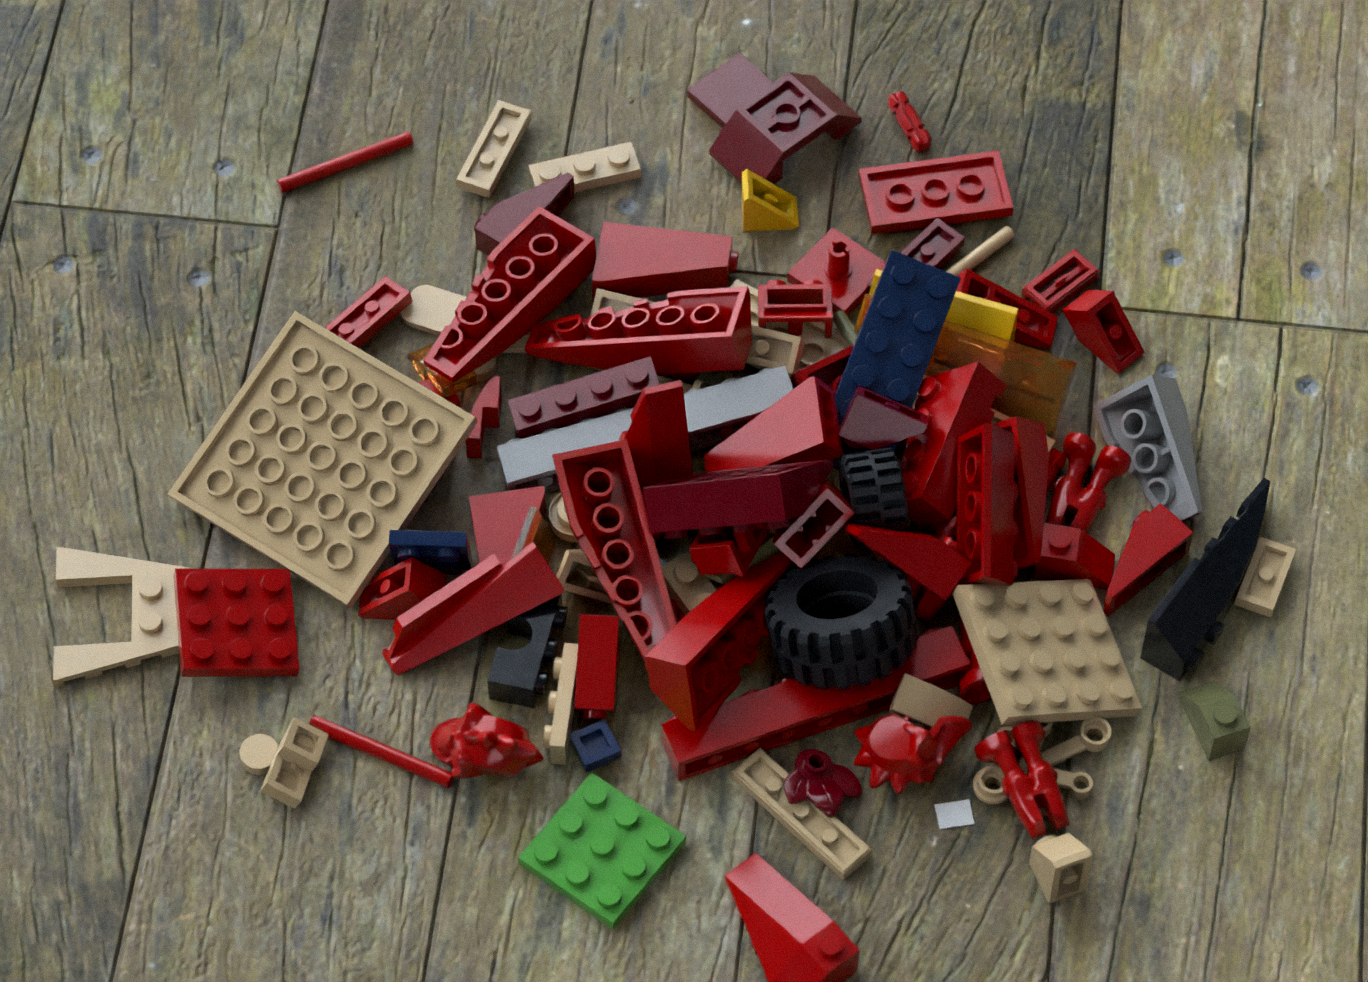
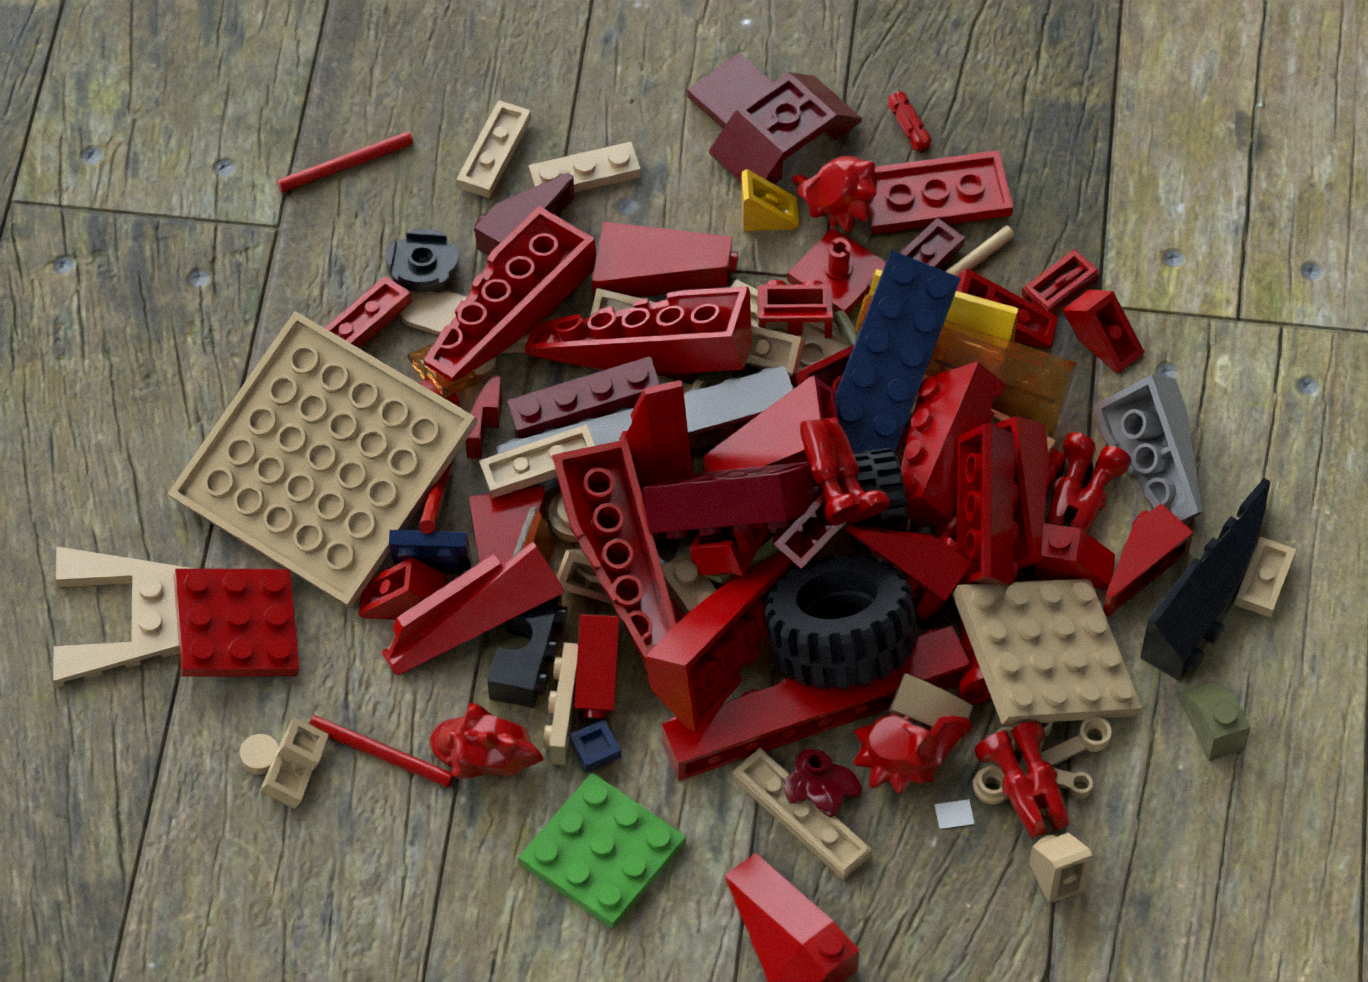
slope [839,385,928,450] -> none
none -> black plate [386,229,459,293]
none -> red bar [419,460,453,534]
none -> tan plate [479,424,595,499]
none -> red head [791,155,877,232]
none -> red piece [800,417,890,526]

